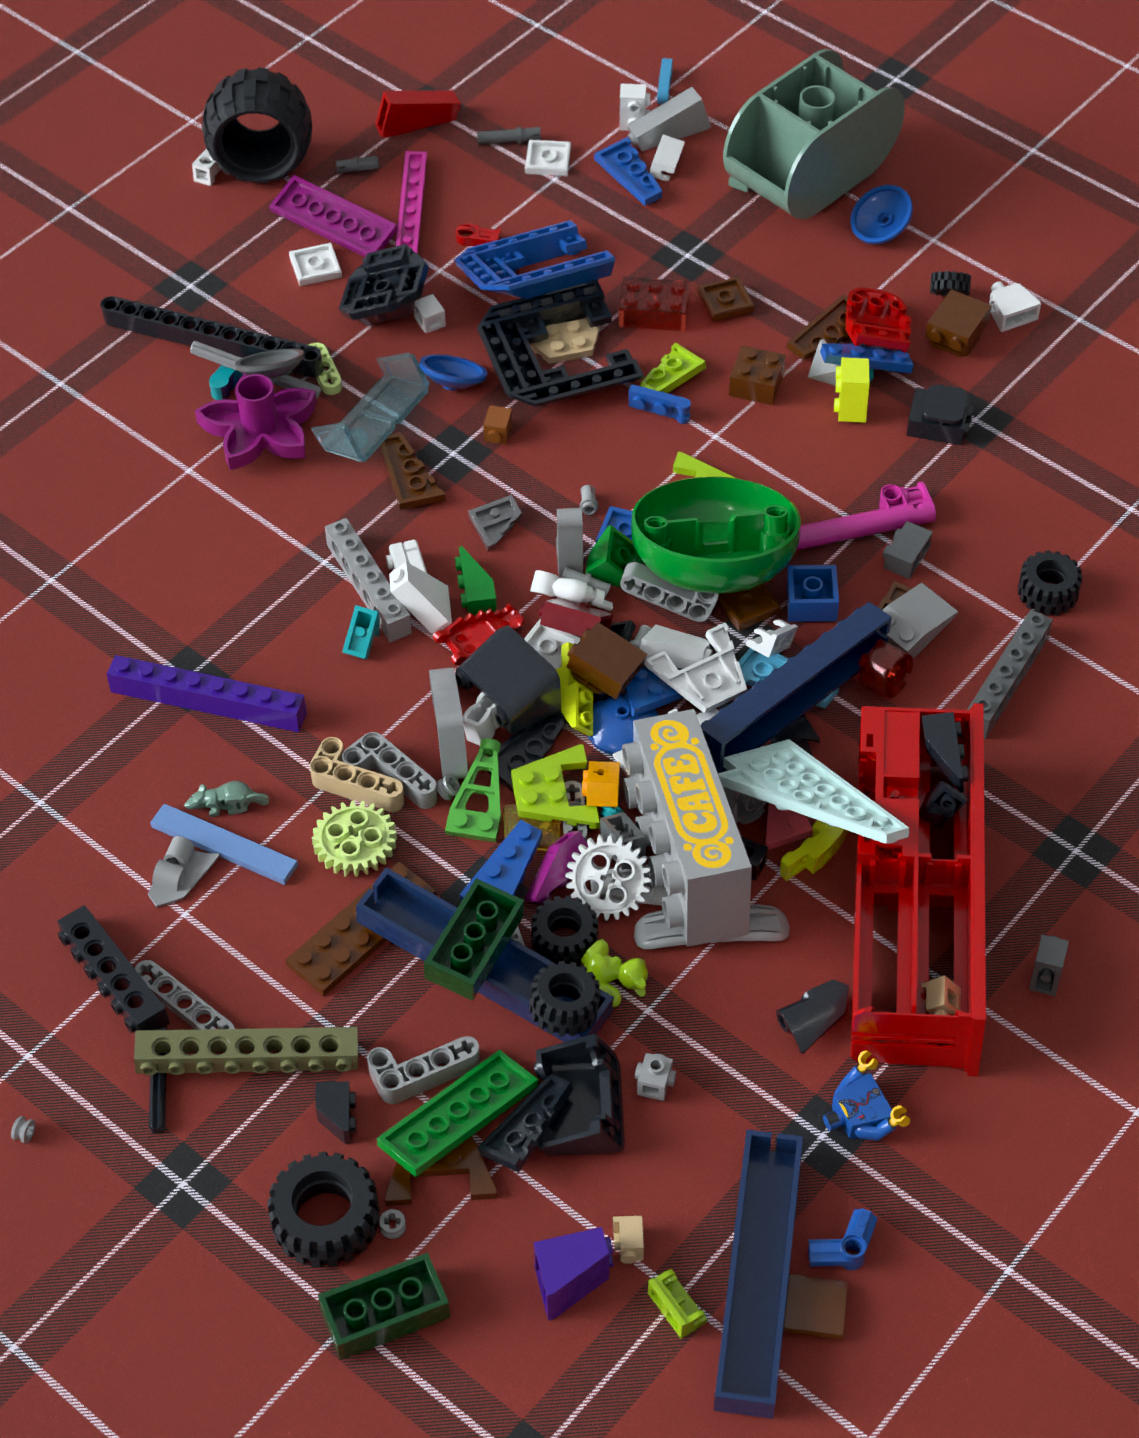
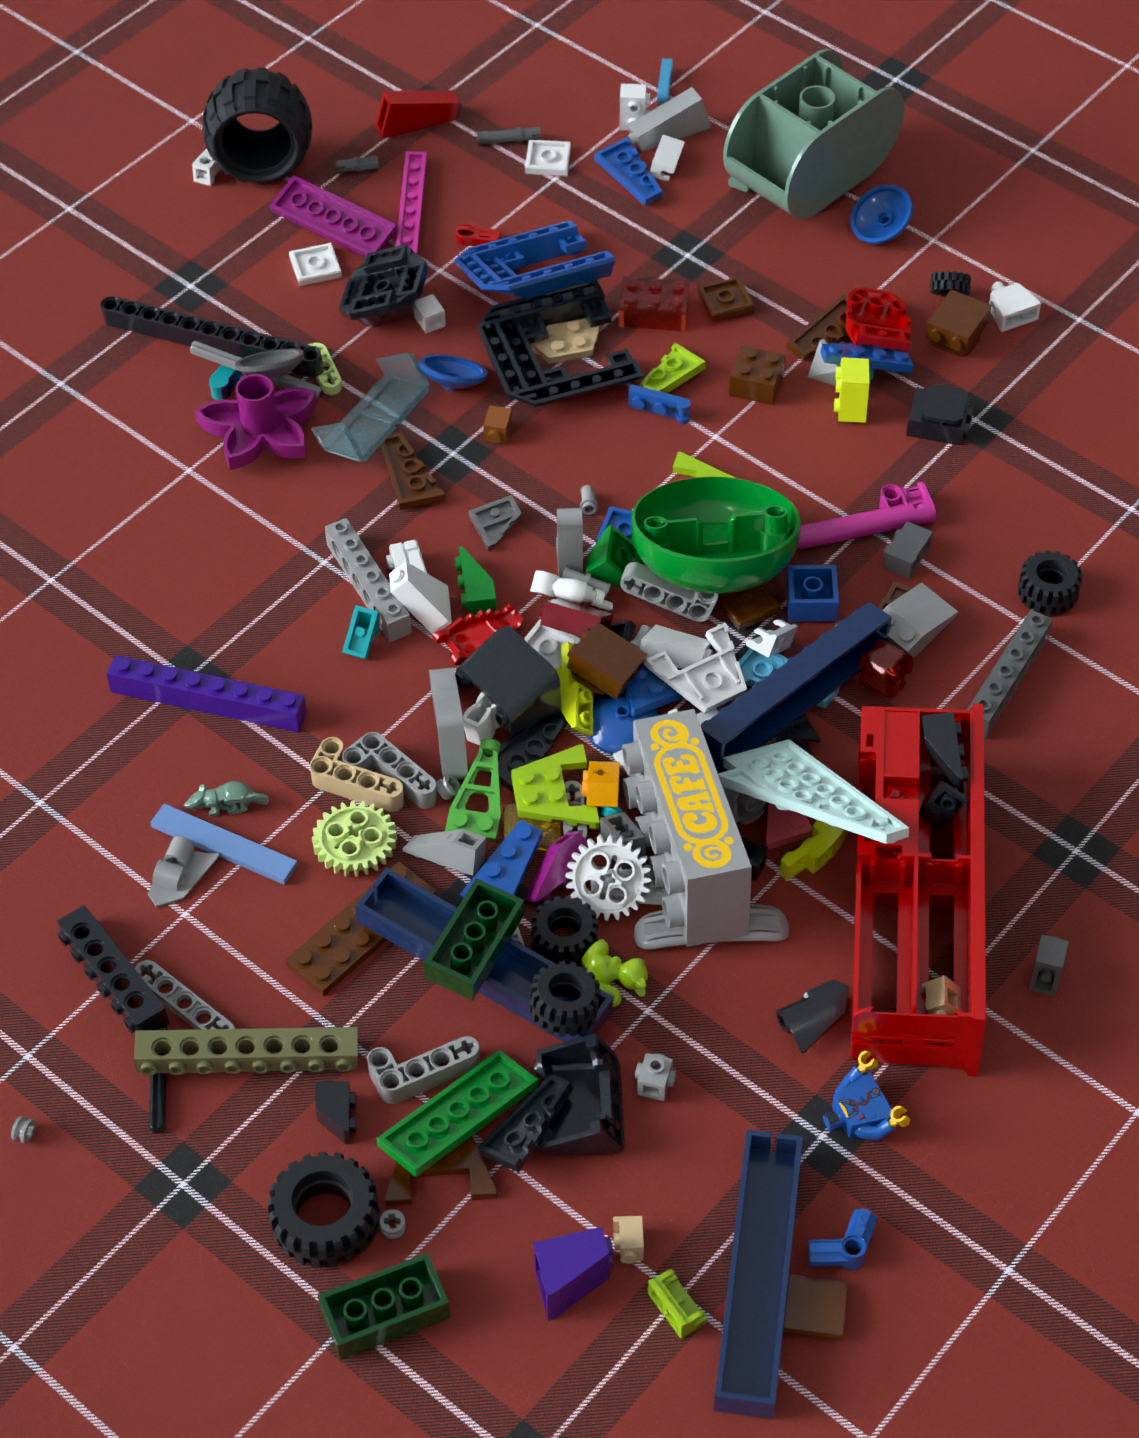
none -> light grey slope [402,829,487,876]

